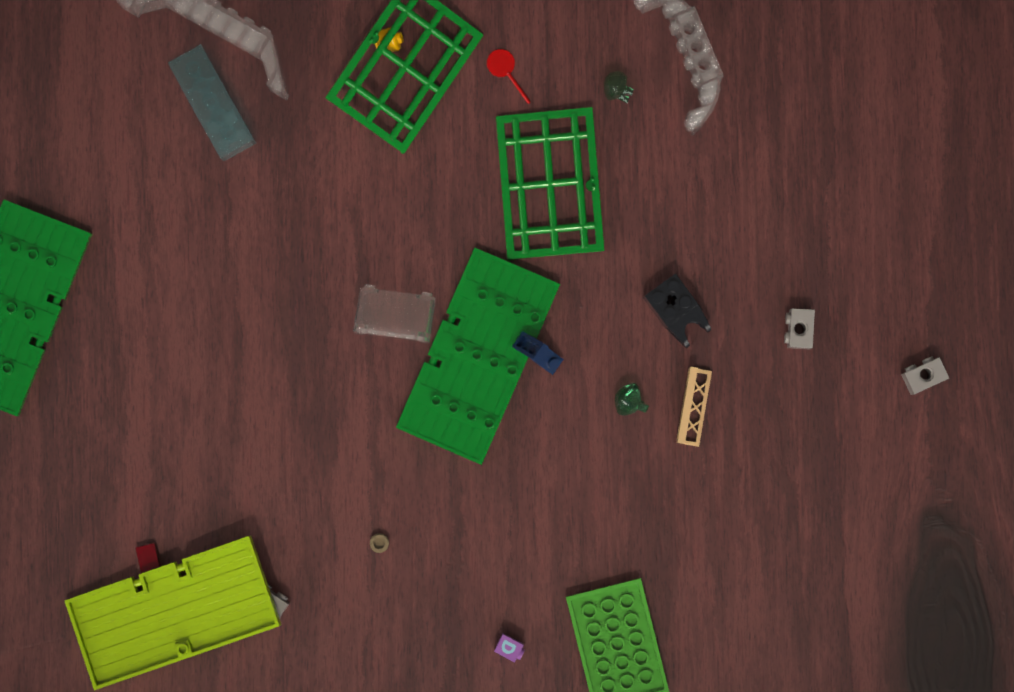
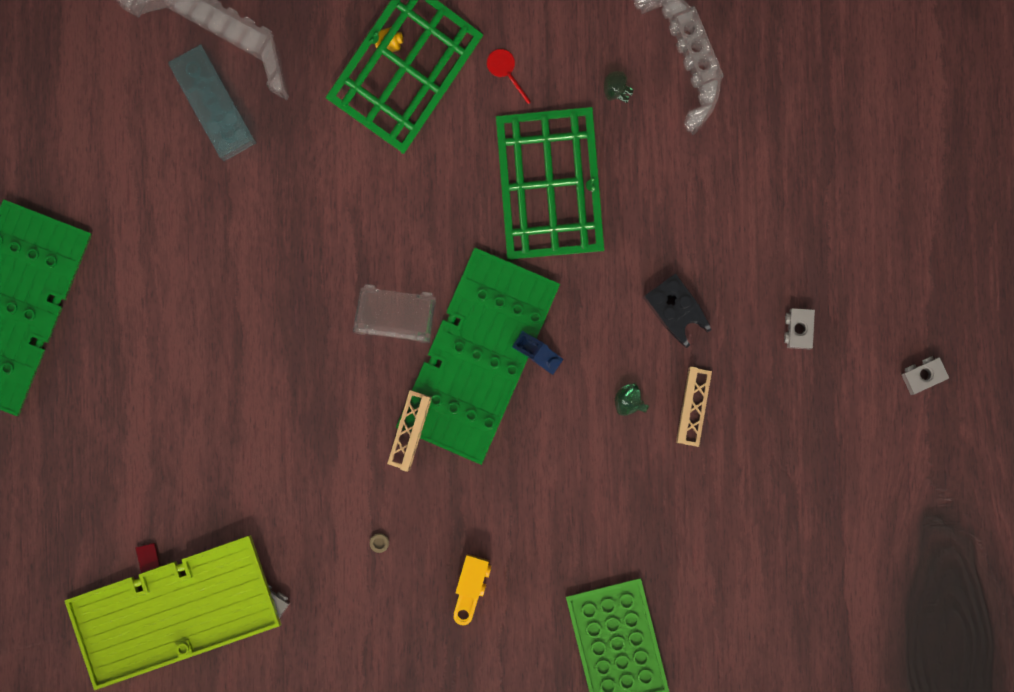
medium lavender brick [494,633,525,663] -> none
none -> tan fence [387,390,432,472]
none -> yellow brick [454,554,492,625]

